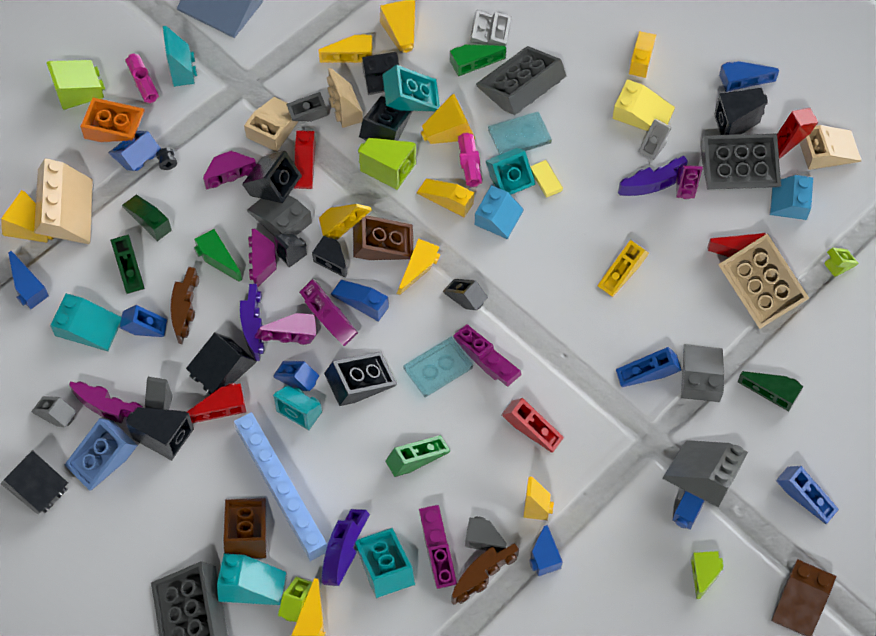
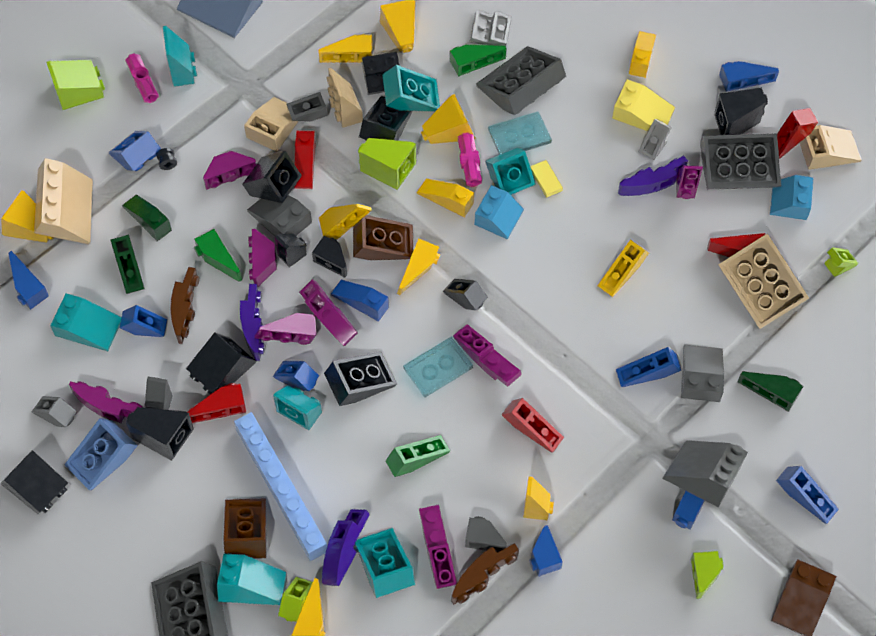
orange slope [80,97,145,142] -> none

